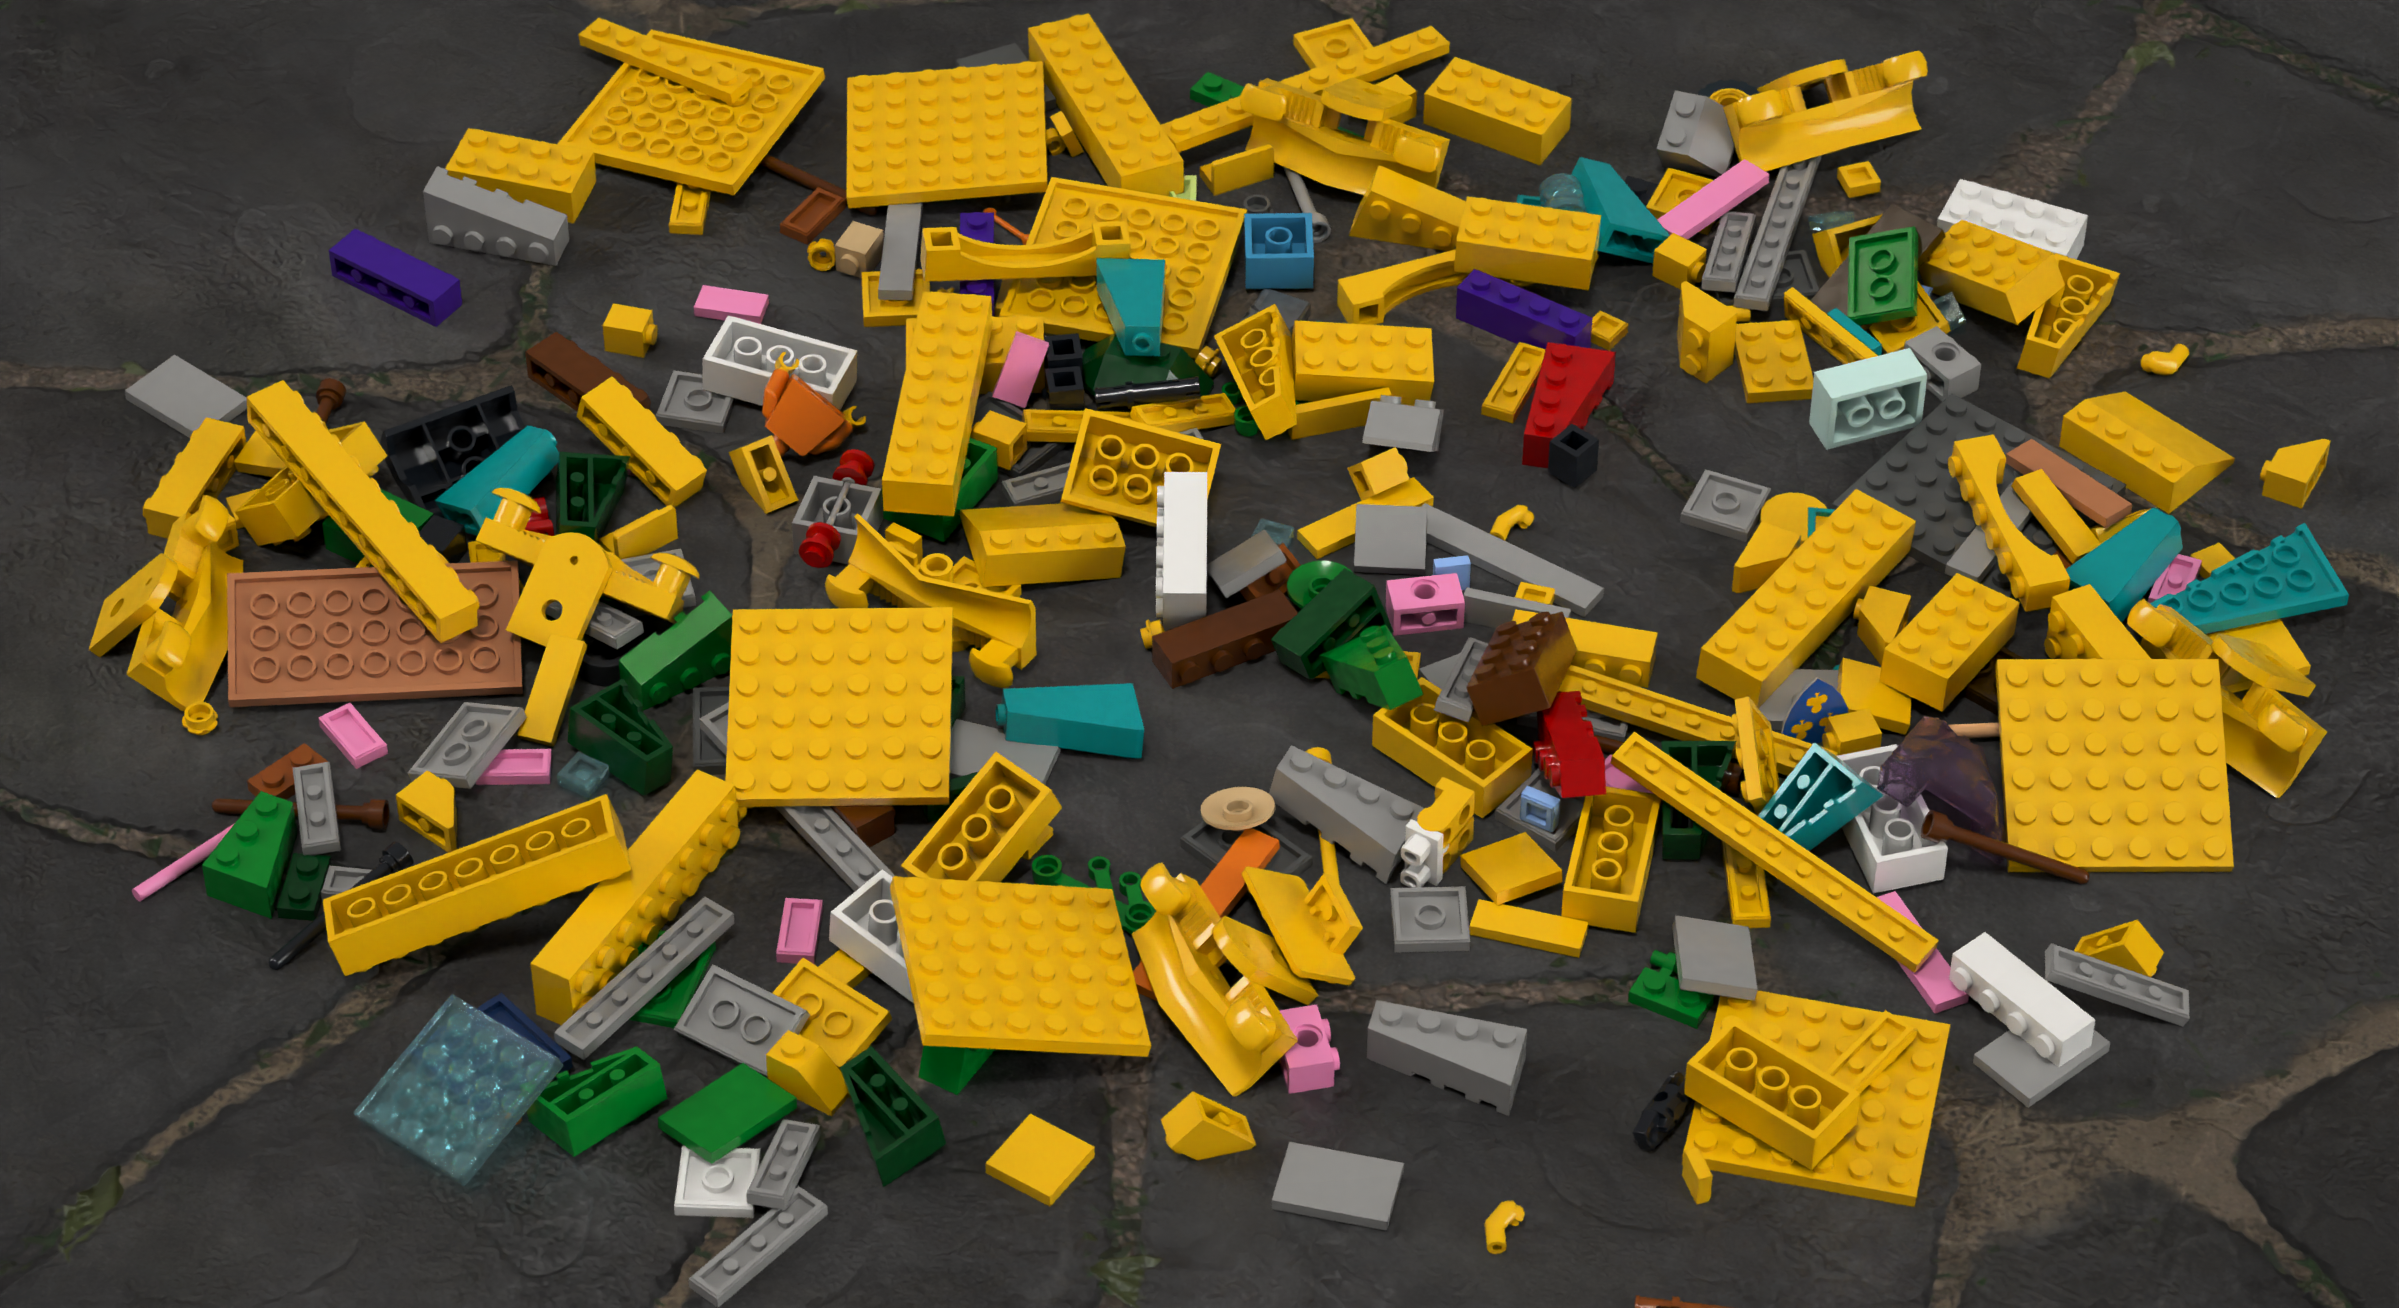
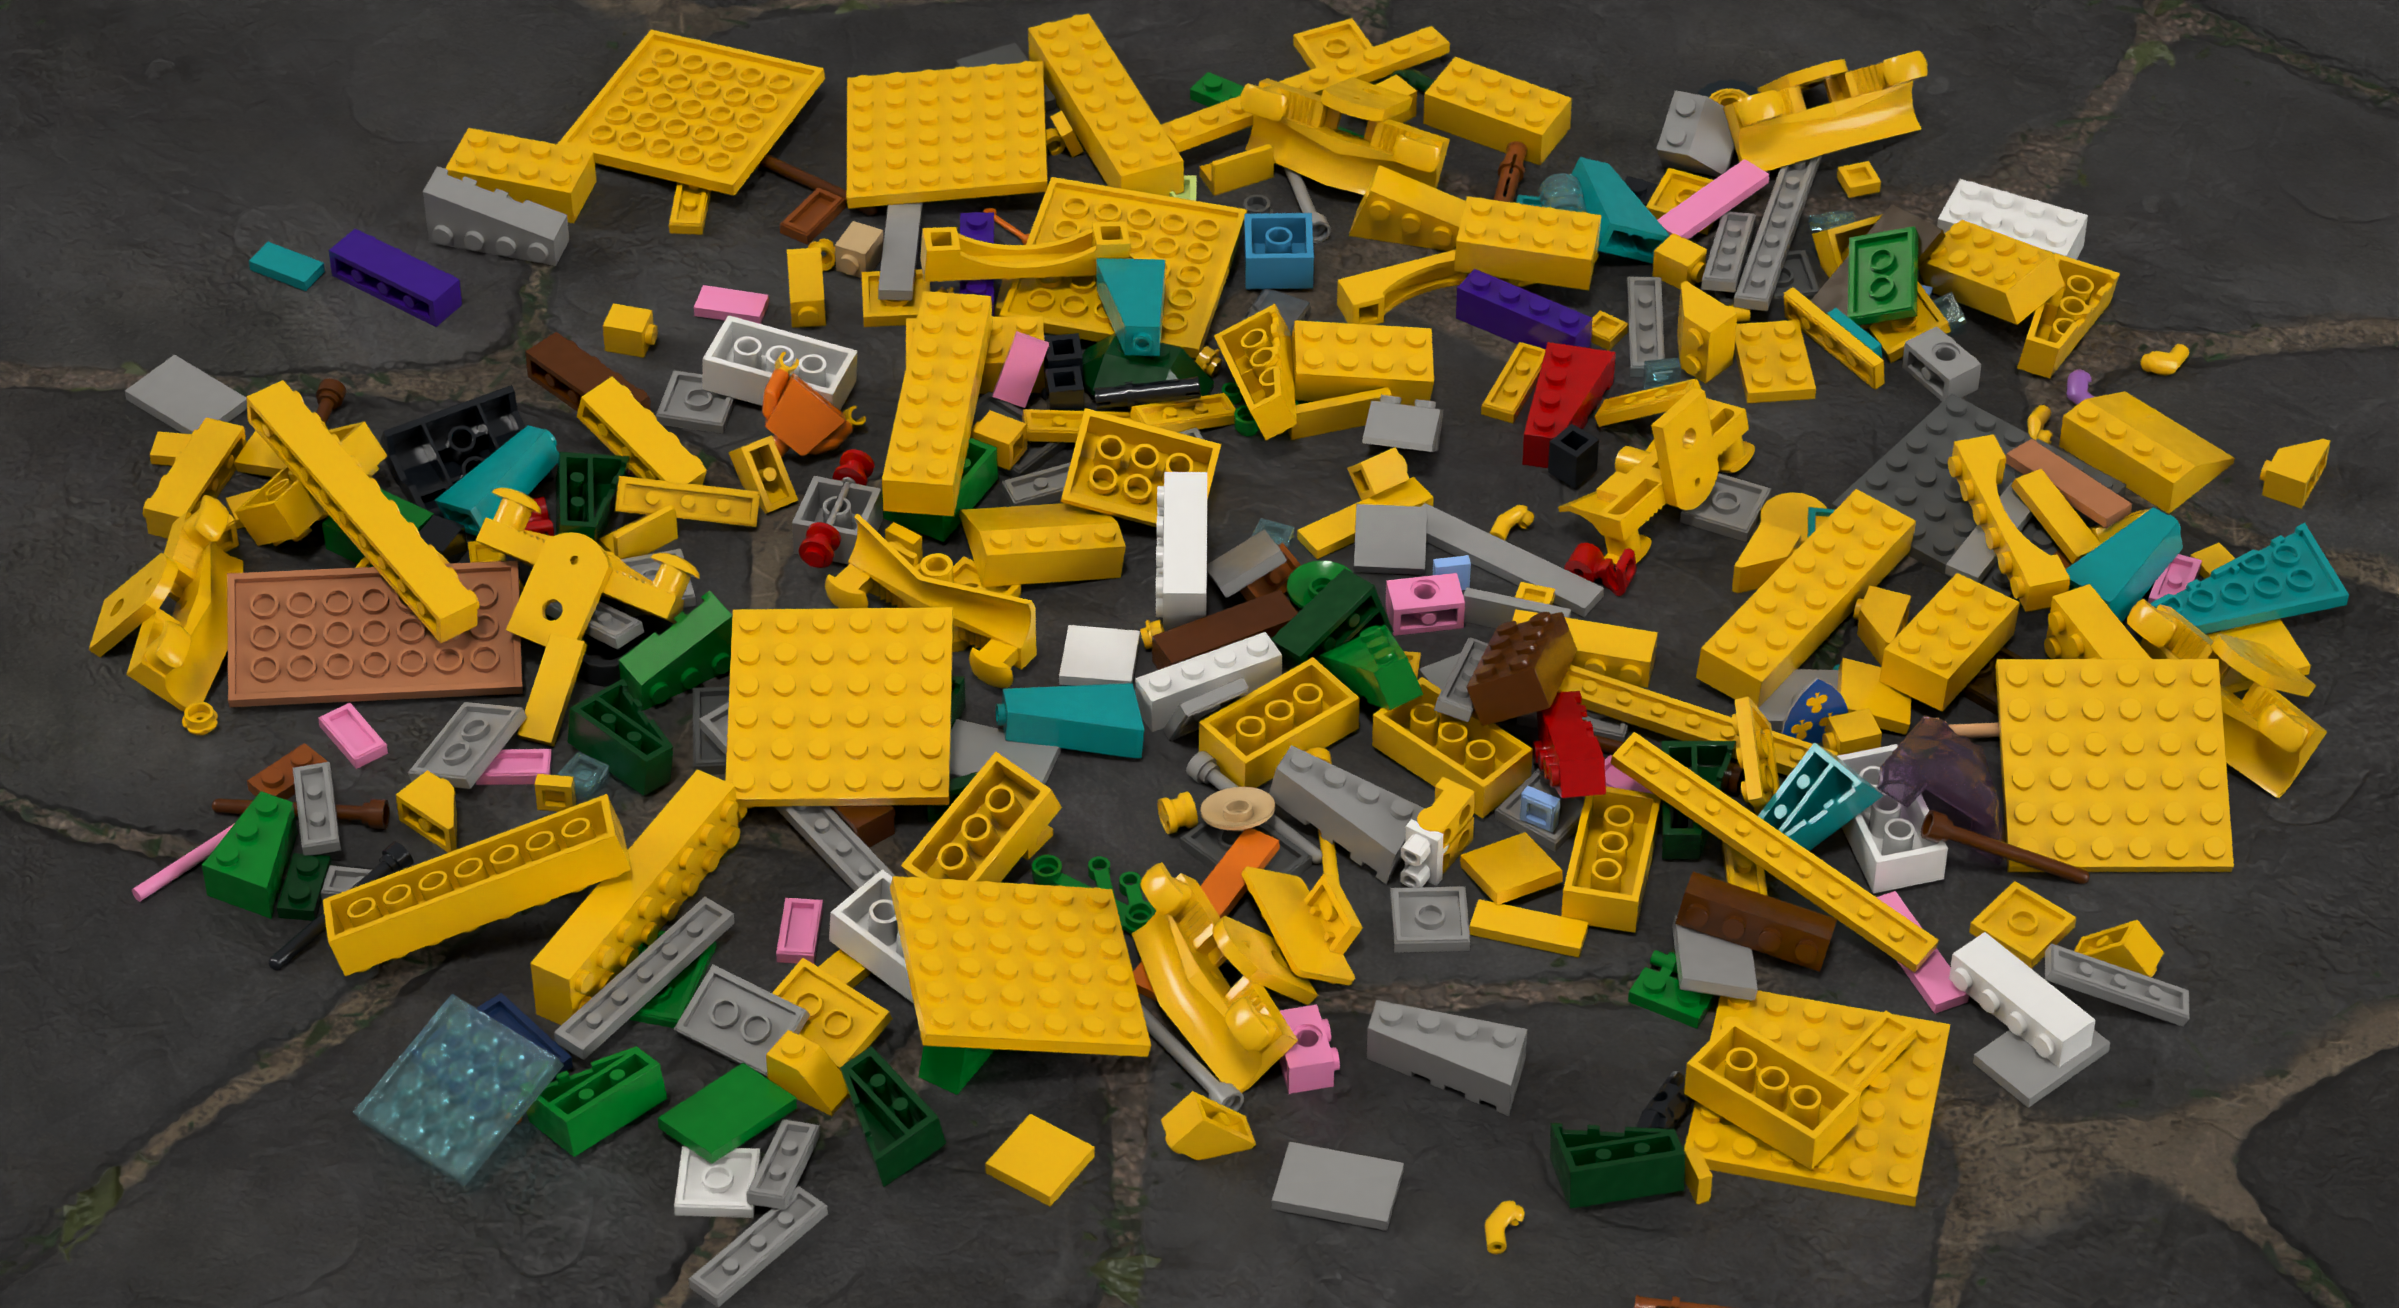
yellow plate [578,17,753,104] -> none
light aqua brick [1809,348,1927,450] -> none
none -> yellow tile [150,431,191,466]
none -> teal tile [249,242,325,291]
none -> yellow plate [534,774,576,812]
none -> yellow tile [615,476,760,527]
none -> yellow slope [787,247,826,328]
none -> white tile [1059,625,1140,686]
none -> white brick [1136,632,1282,732]
none -> light grey piece [1141,1004,1244,1112]
none -> yellow wheel [1157,791,1198,834]
none -> light grey tile [1163,677,1249,741]
none -> light grey piece [1186,751,1322,864]
none -> yellow brick [1199,657,1360,788]
none -> dark green arm [1391,69,1435,93]
none -> dark orange pin [1493,141,1528,203]
none -> dark green wedge [1550,1123,1685,1209]
none -> yellow piece [1558,388,1755,566]
none -> red leg [1564,543,1637,596]
none -> yellow tile [1594,379,1702,427]
none -> light grey tile [1627,277,1665,378]
none -> clear light blue plate [1643,358,1681,390]
none -> reddish brown brick [1675,871,1837,972]
none -> yellow tile [1969,881,2076,969]
none -> yellow arm [2027,405,2053,445]
none -> medium lavender arm [2067,369,2095,405]

